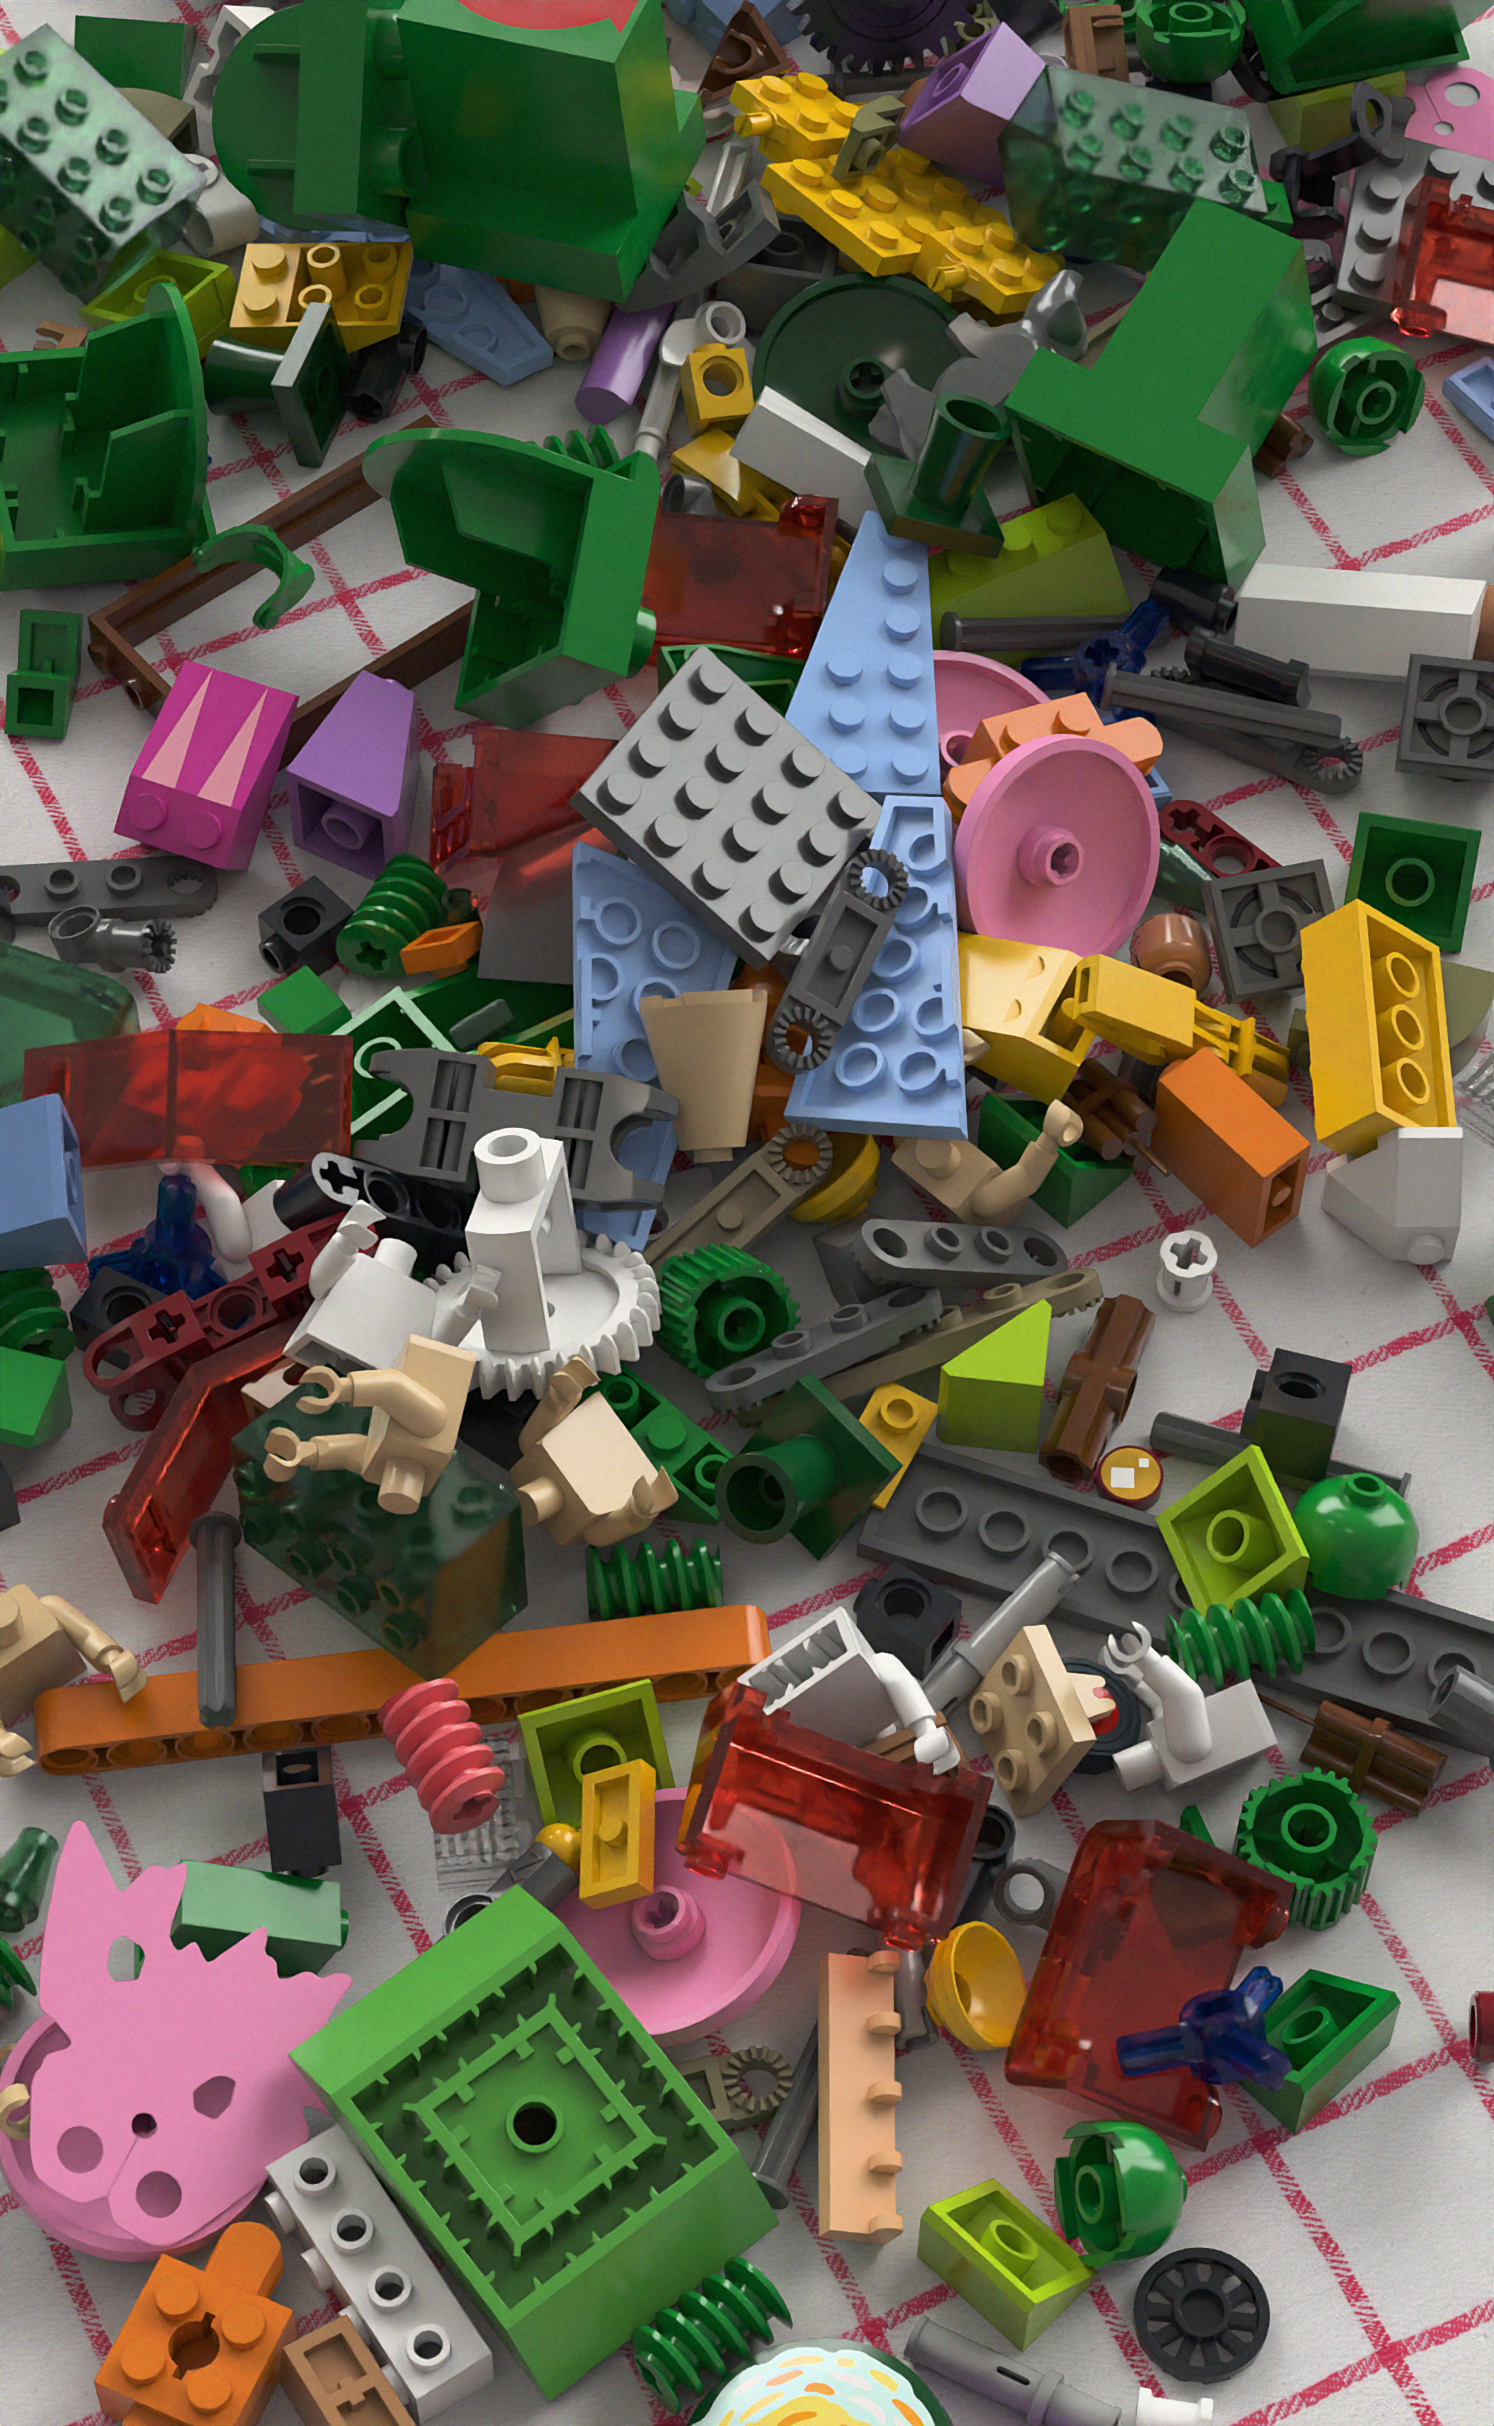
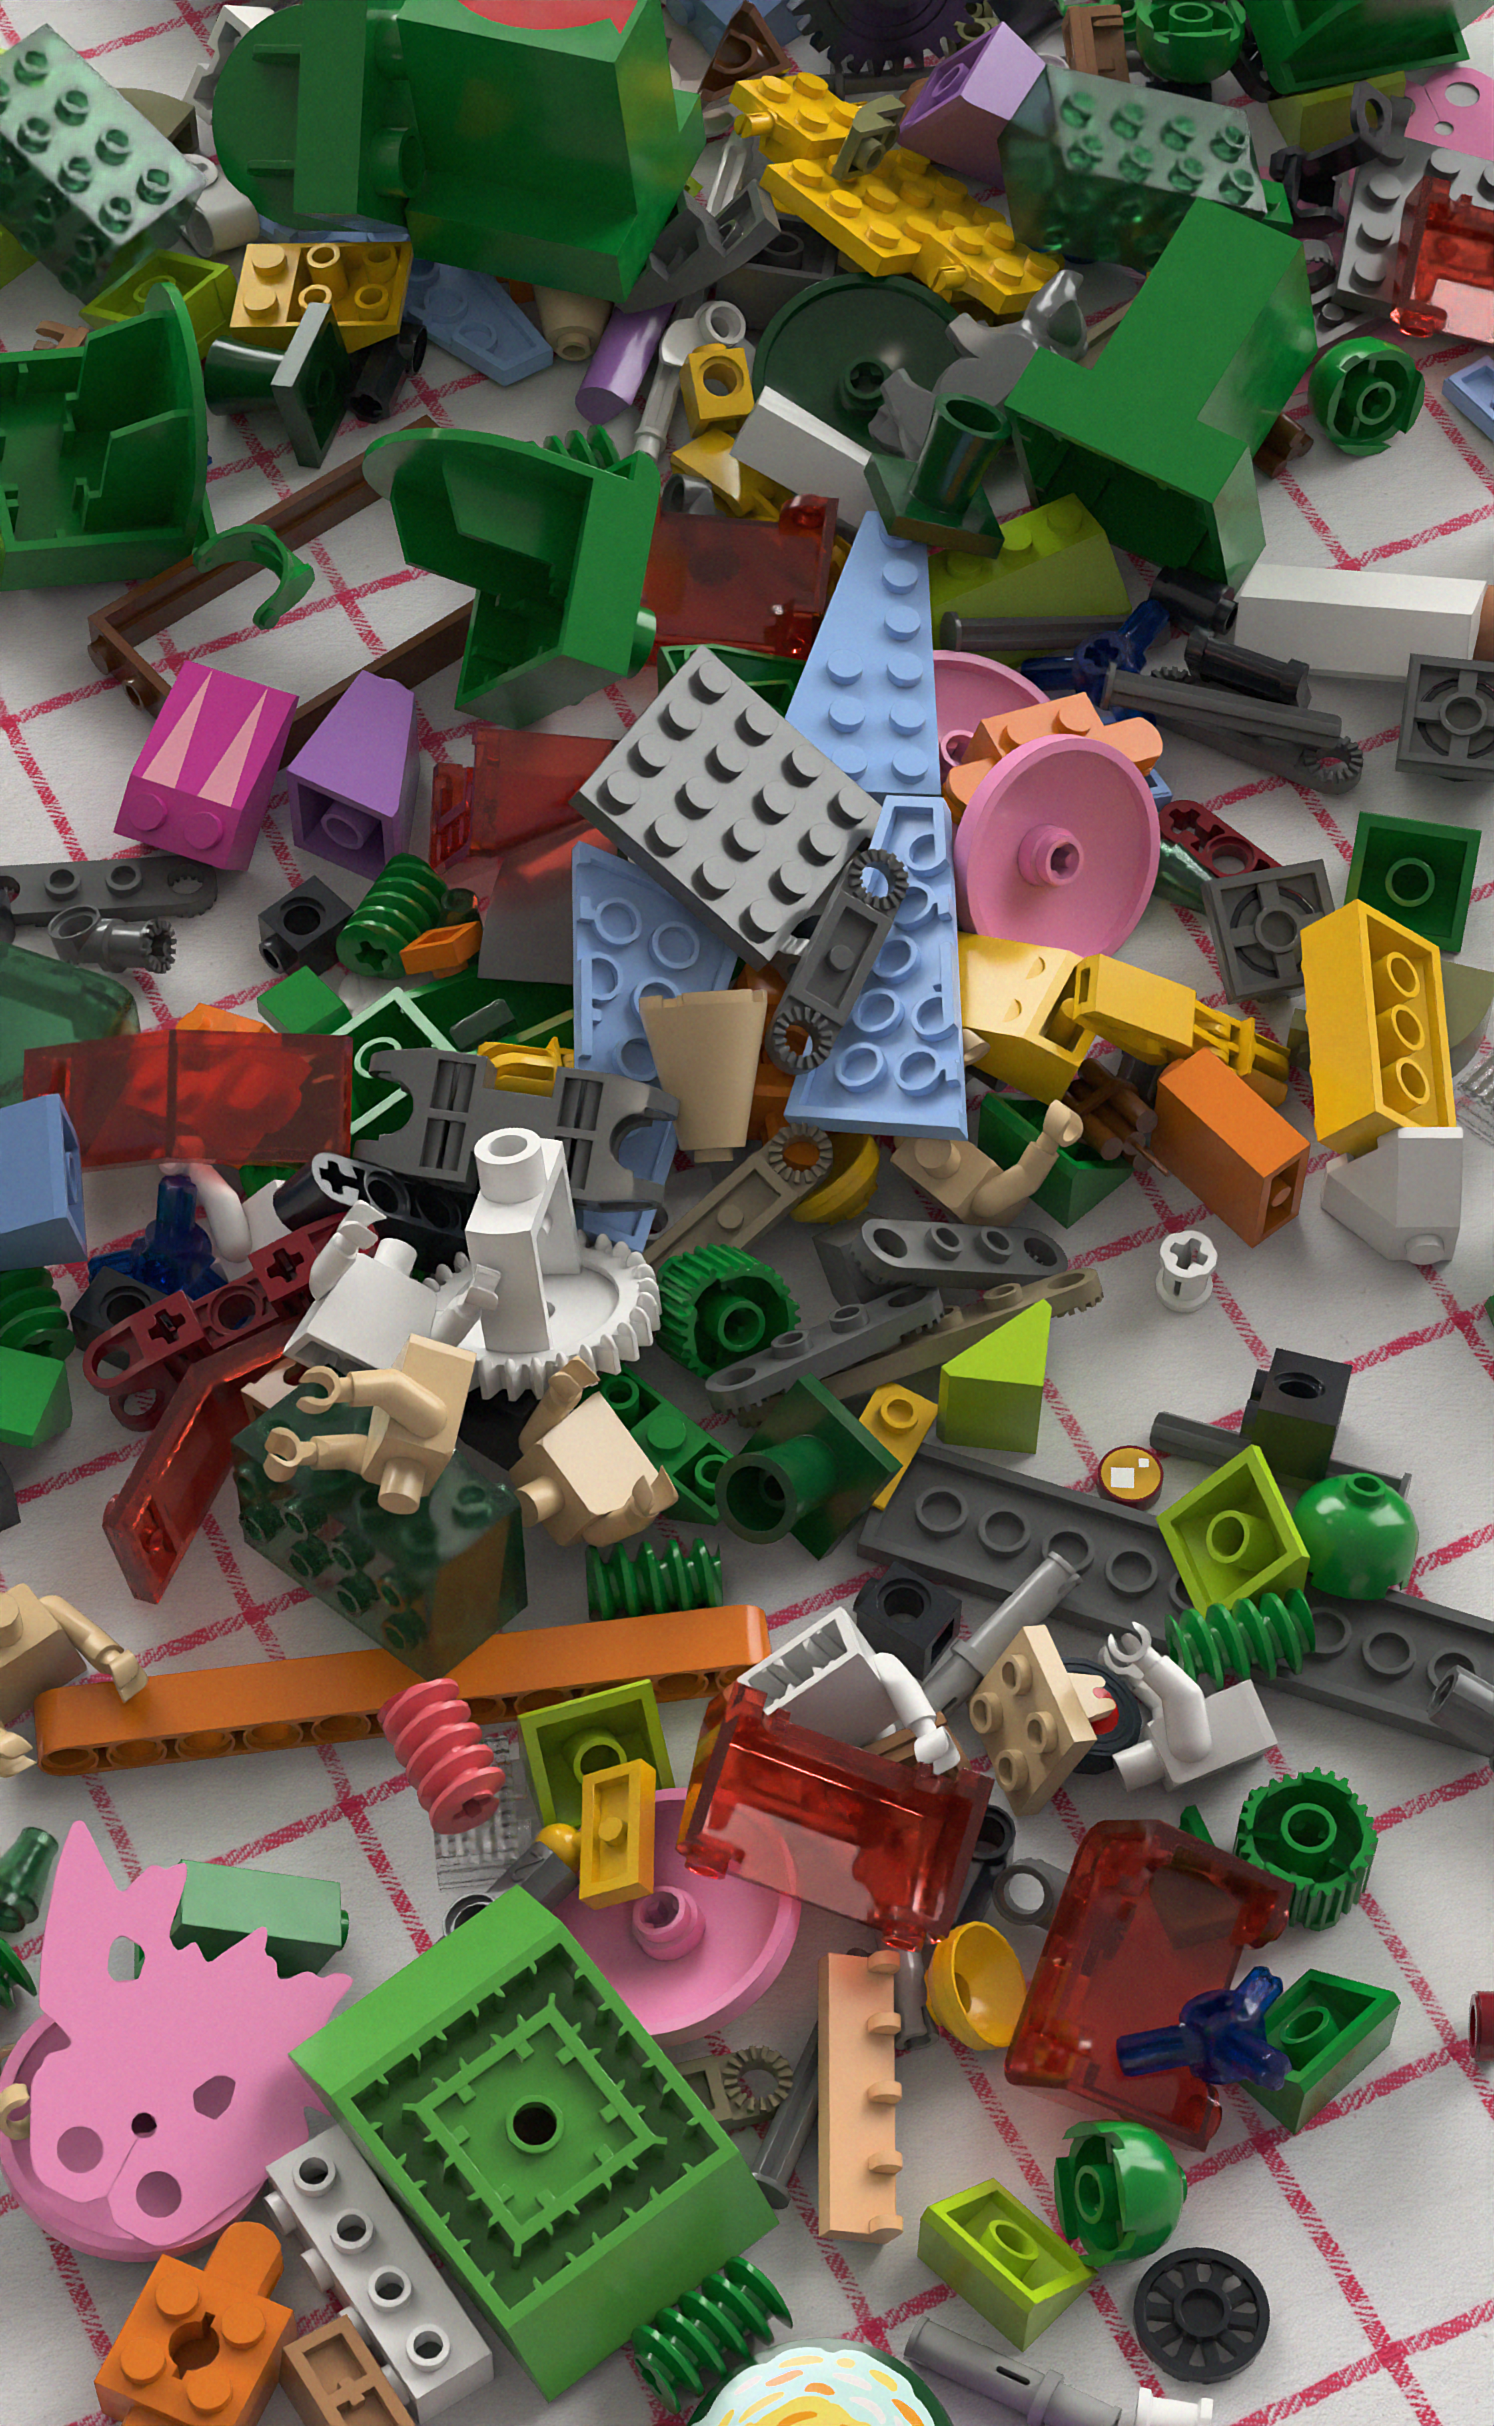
green slope [4,608,84,739] -> none
green slope [72,15,198,101] -> none
dark grey axle [188,1511,242,1729] -> none
black brick [262,1745,342,1878] -> none
reddish brown piece [1038,1294,1156,1484] -> none
nougat head [1129,913,1212,996] -> none
reddish brown piece [1256,1692,1448,1818] -> none

